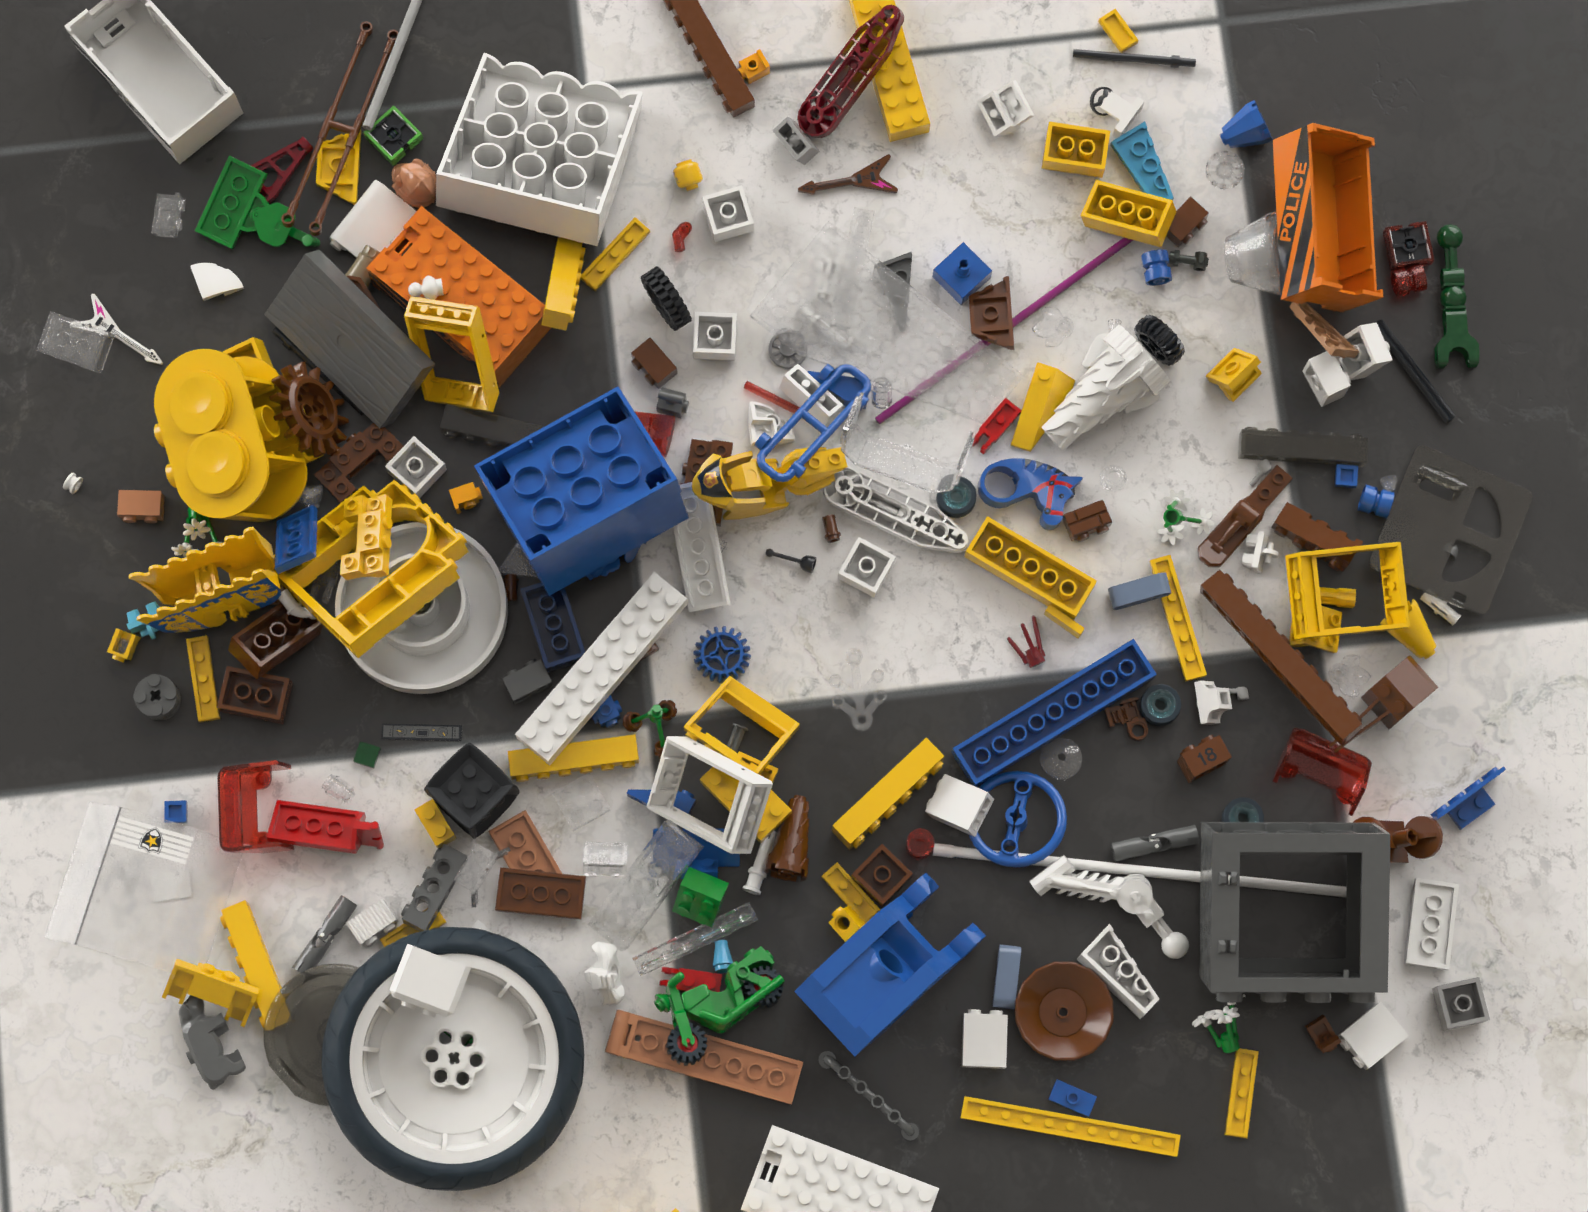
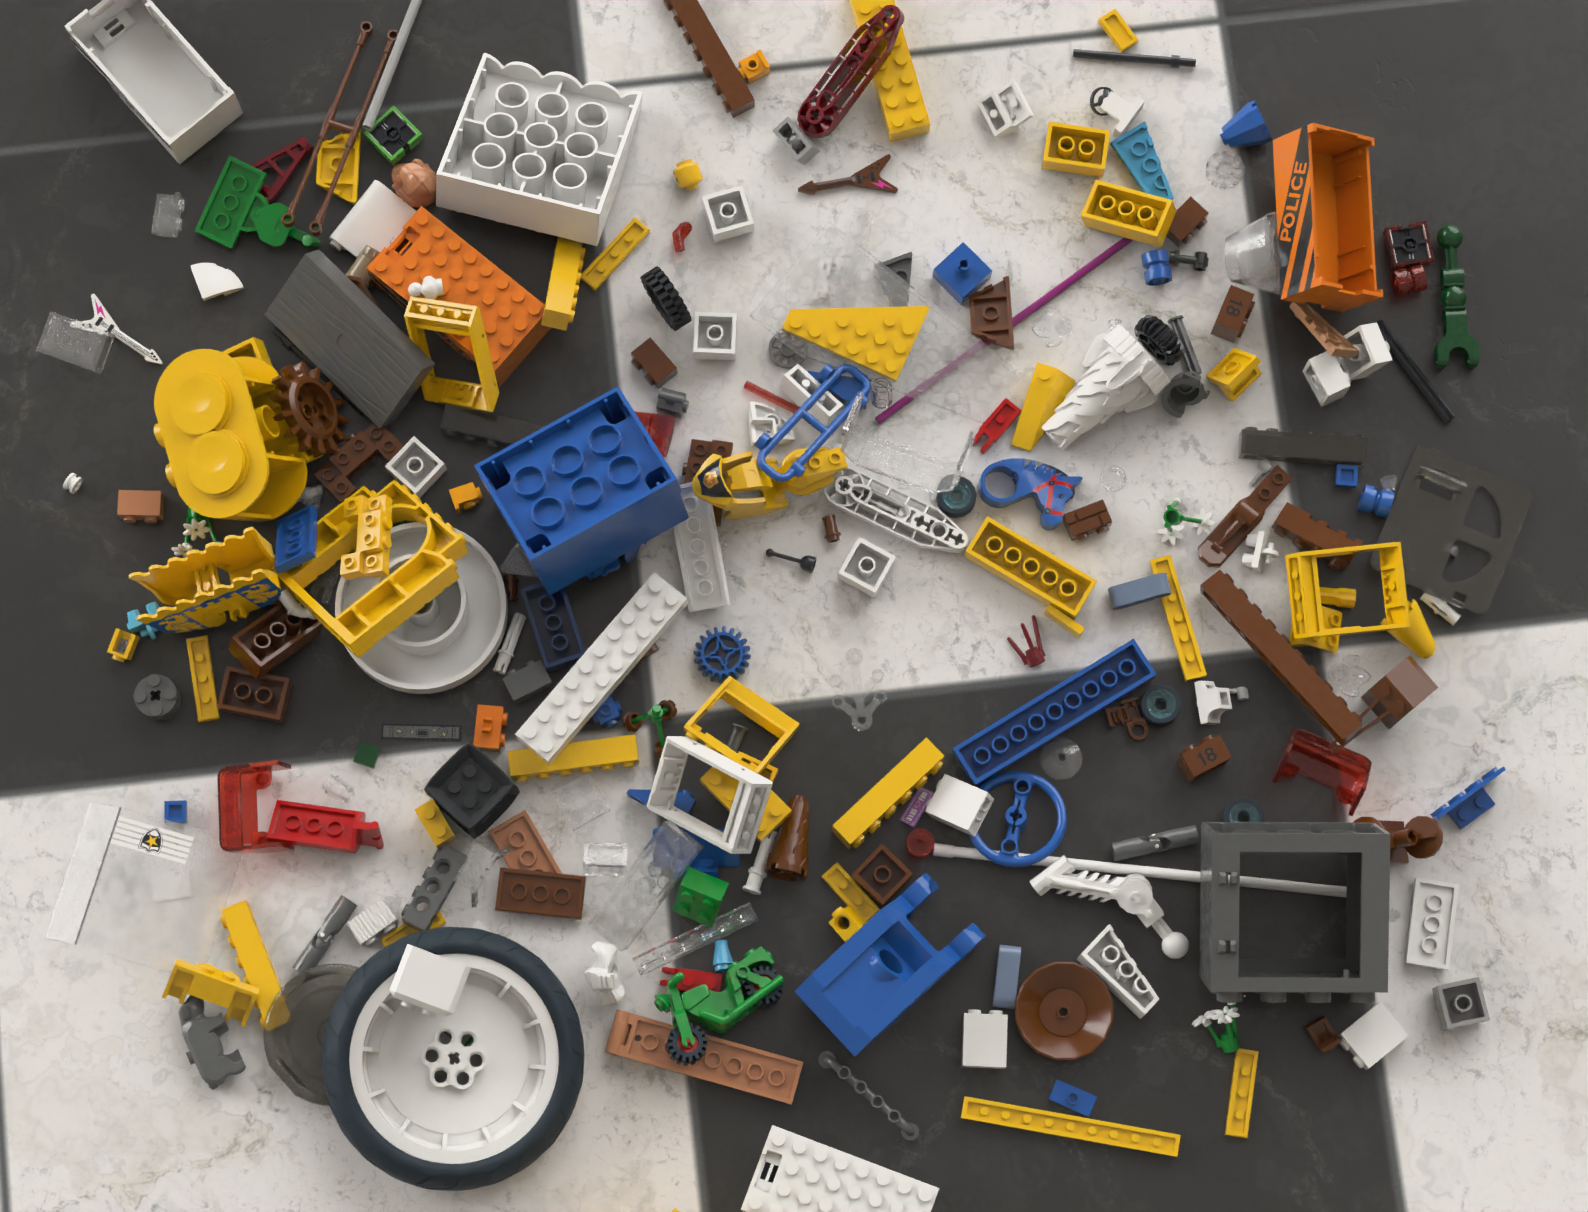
none -> orange brick [473,704,508,752]
none -> white axle [493,613,526,675]
none -> yellow wing [782,306,930,382]
none -> medium lavender sticker [899,787,934,827]
none -> dark grey helmet [1161,371,1210,418]
none -> dark grey axle [1167,315,1202,375]
none -> reddish brown brick [1210,285,1255,343]

